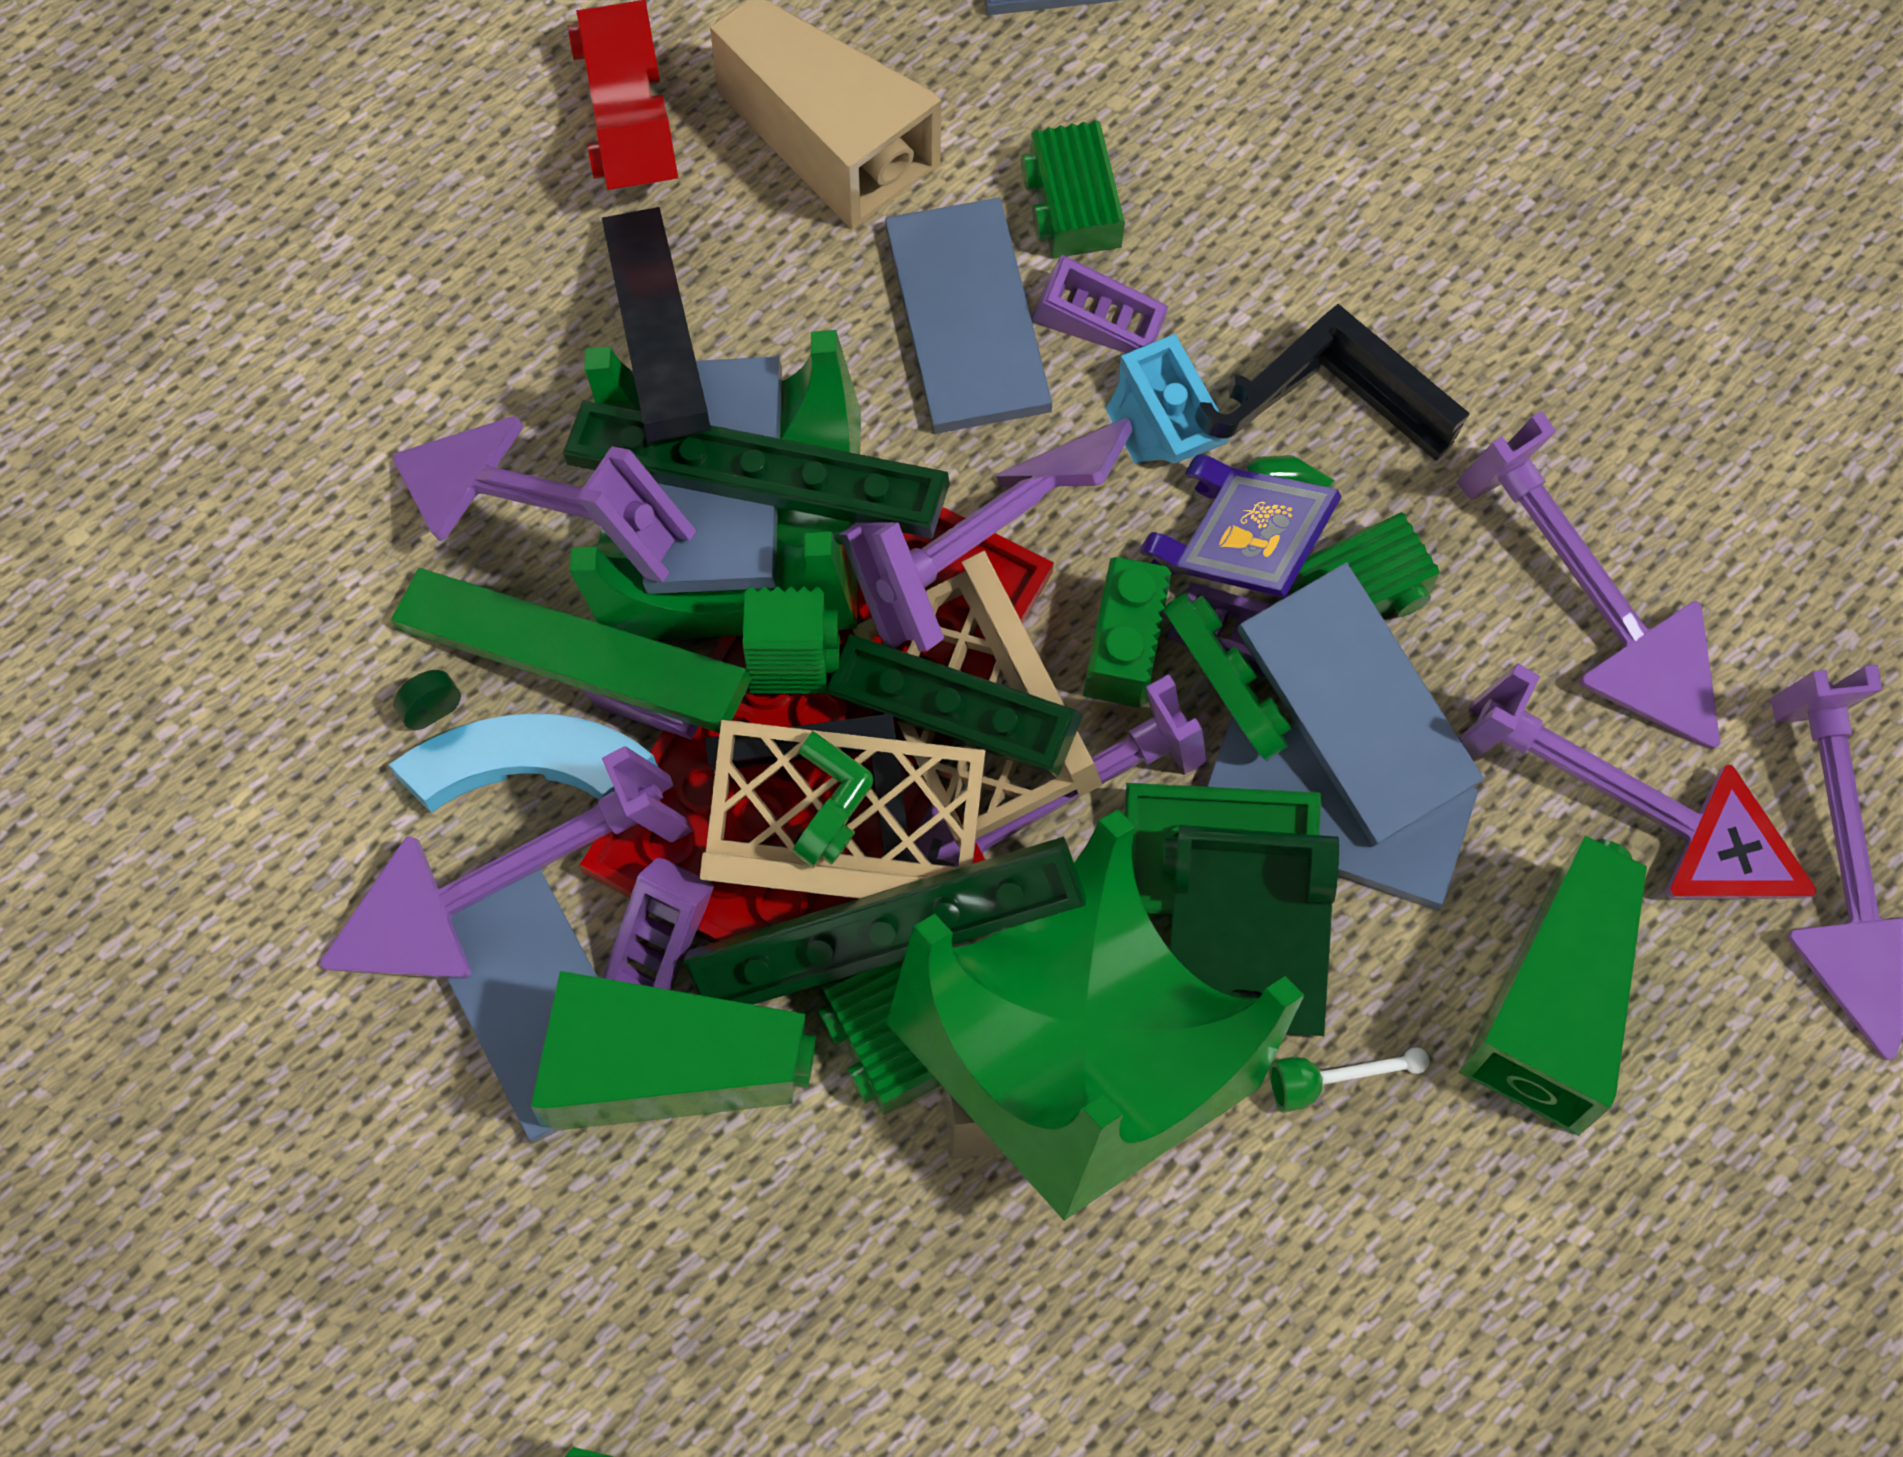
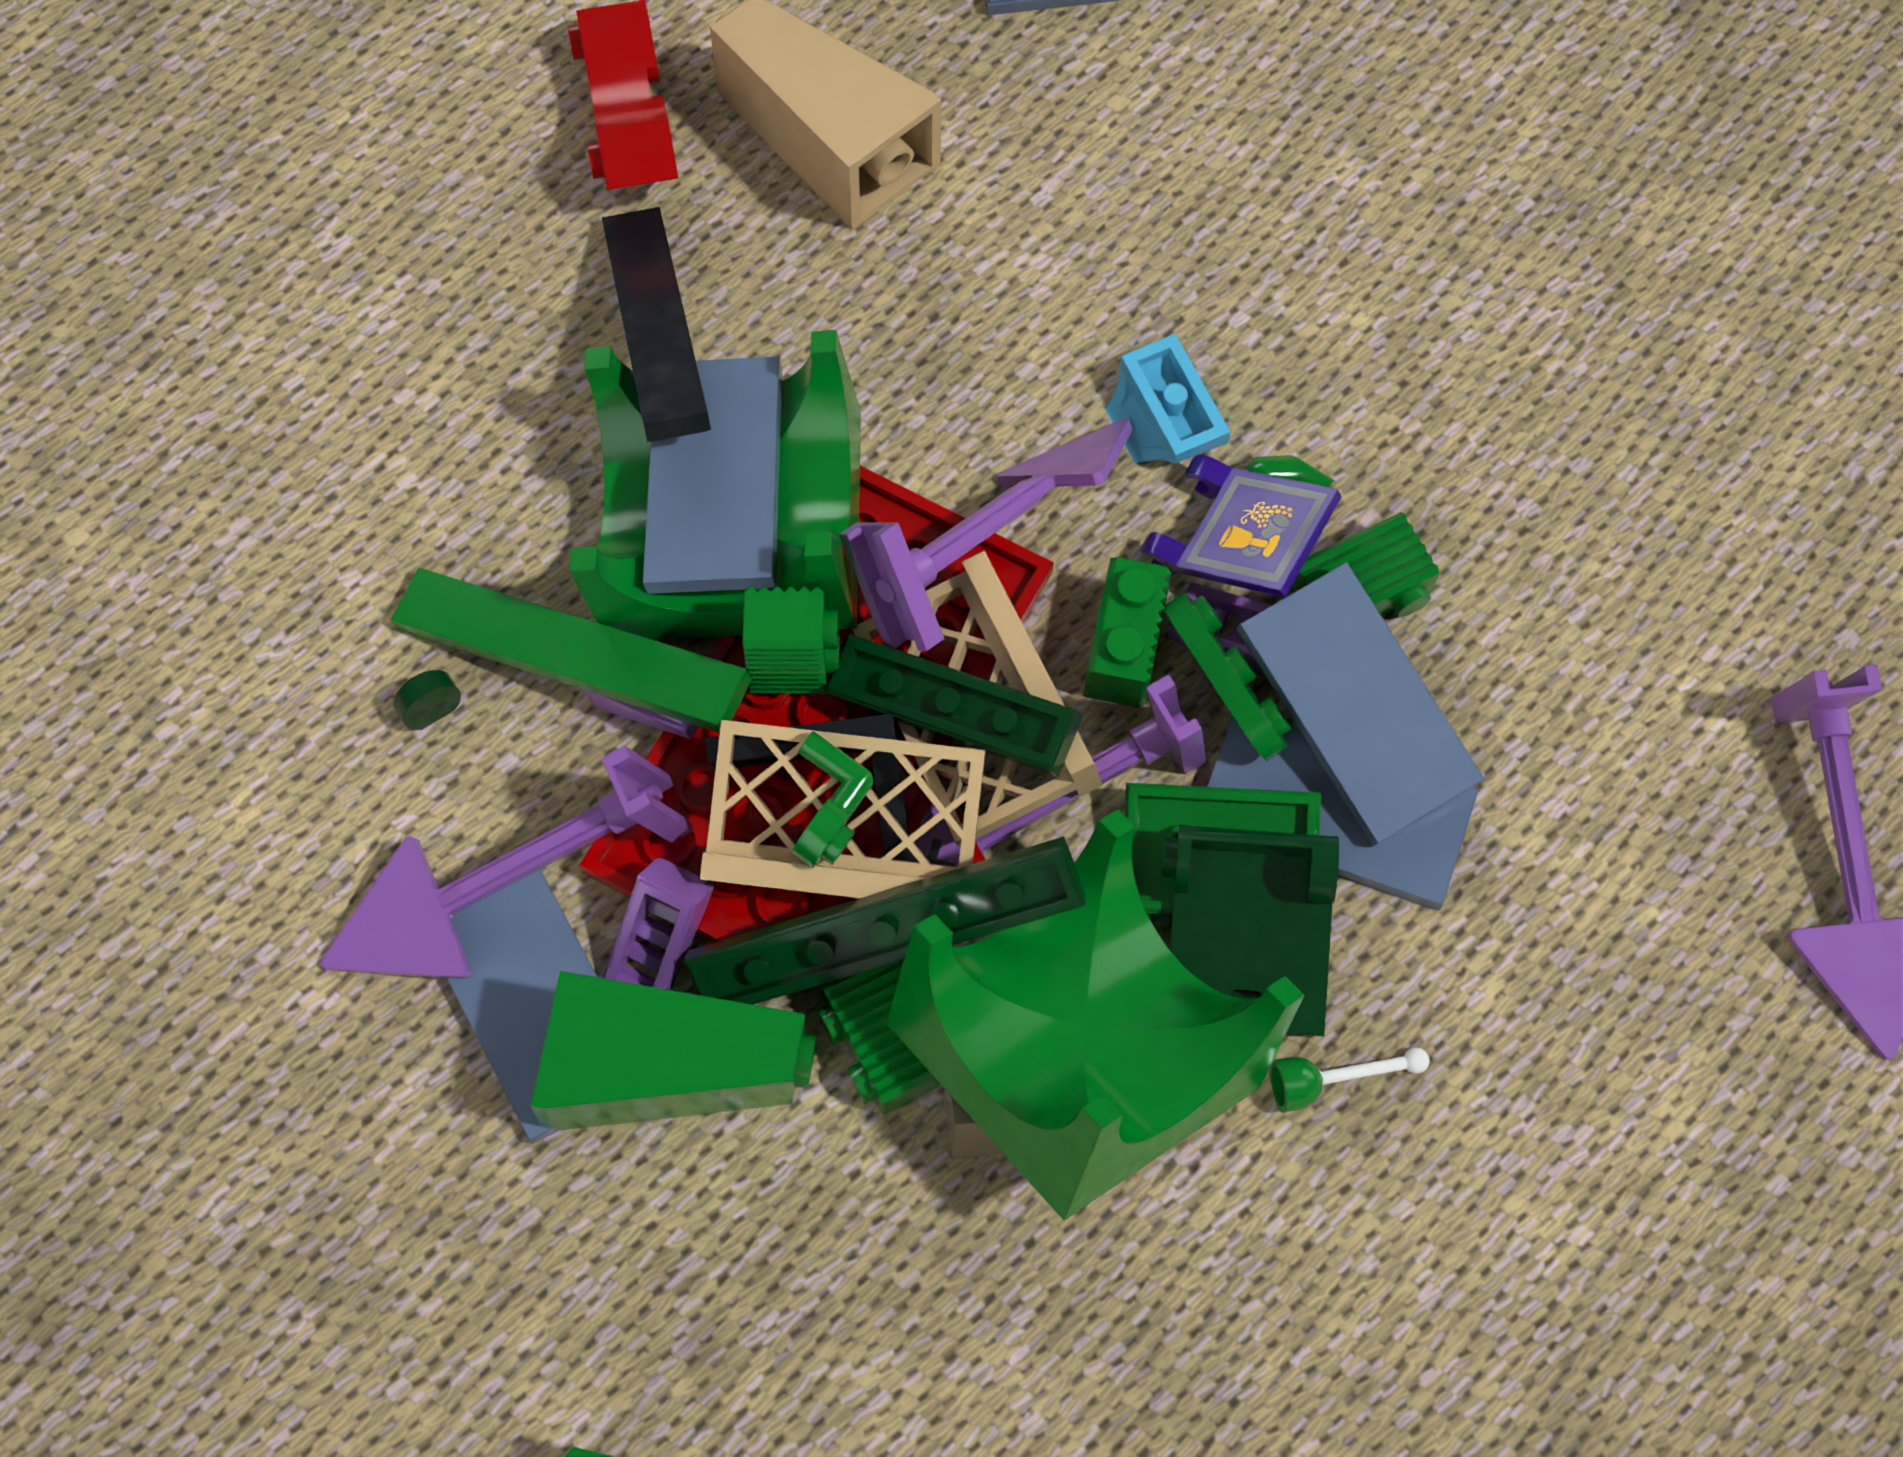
medium azure tile [389,713,658,813] -> none
medium lavender piece [393,416,697,583] -> none
dark green tile [562,400,950,539] -> none
sand blue tile [885,197,1052,434] -> none
green brick [1021,120,1125,259] -> none
medium lavender slope [1031,255,1169,353] -> none
black hinge [1195,304,1470,461] -> none
medium lavender piece [1456,411,1720,749] -> none
medium lavender piece [1458,663,1817,899] -> none
green slope [1458,835,1647,1136] -> none

